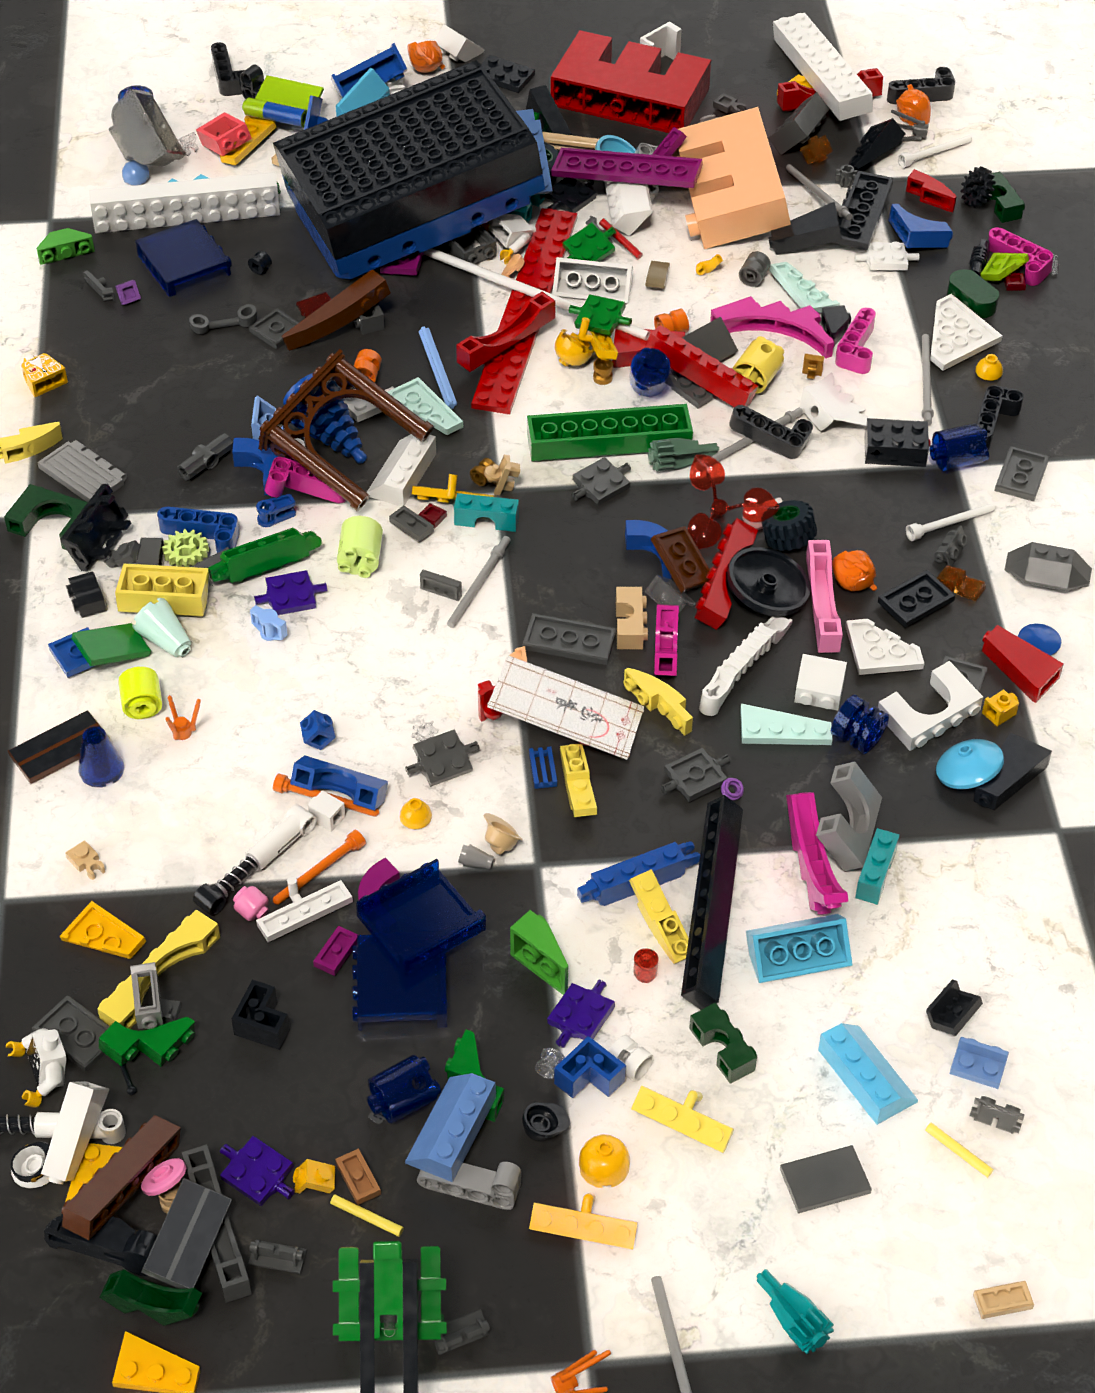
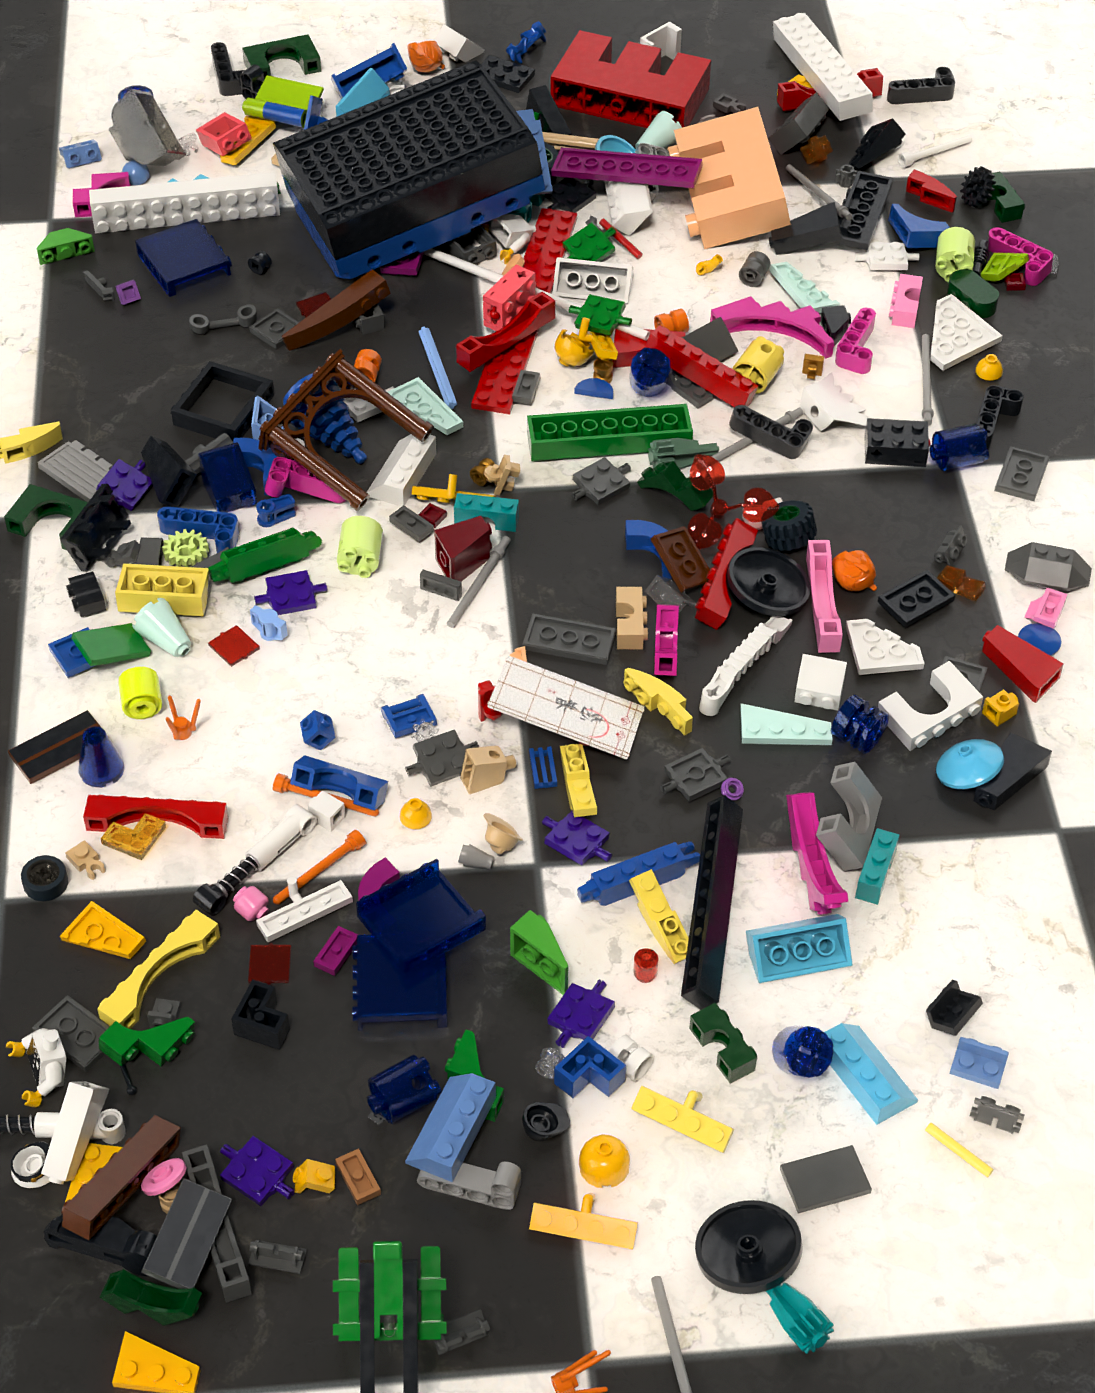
yellow torso [21,353,68,397] -> none
light grey window [130,962,163,1029] -> none
light yellow bar [330,1194,404,1237] -> none
dark tan slope [645,260,670,289] -> none
magenta plate [651,127,687,156] -> none
dark grey plant [891,110,929,141] -> none
orange helmet [896,84,931,126] -> none
white piece [906,504,996,541] -> none
tan plate [973,1281,1034,1319] -> none
none -> black wheel [21,855,68,902]
none -> medium blue bracket [59,139,102,168]
none -> dark pink arch [72,172,130,218]
none -> red arch [83,795,228,839]
none -> dark purple plate [96,459,153,511]
none -> clear yellow plate [101,813,166,860]
none -> black slope [141,436,197,508]
none -> black window [171,361,274,441]
none -> clear blue slope [198,442,257,513]
none -> clear red piece [208,625,260,667]
none -> dark green arch [242,34,321,80]
none -> clear red piece [248,943,291,985]
none -> blue plate [381,694,437,738]
none -> dark red slope [434,516,492,582]
none -> tan torso [460,746,516,794]
none -> coral piece [483,264,536,331]
none -> blue piece [506,21,546,64]
none -> dark grey plate [512,370,540,405]
none -> dark purple plate [542,811,612,866]
none -> blue tile [574,378,613,399]
none -> light aqua cone [635,111,682,149]
none -> dark green arch [637,461,715,511]
none -> black dish [695,1200,802,1294]
none -> clear blue cylinder [772,1025,834,1078]
none -> bright pink arch [889,274,923,328]
none -> yellowish green cylinder [935,227,975,282]
none -> bright pink slope [1025,588,1067,629]

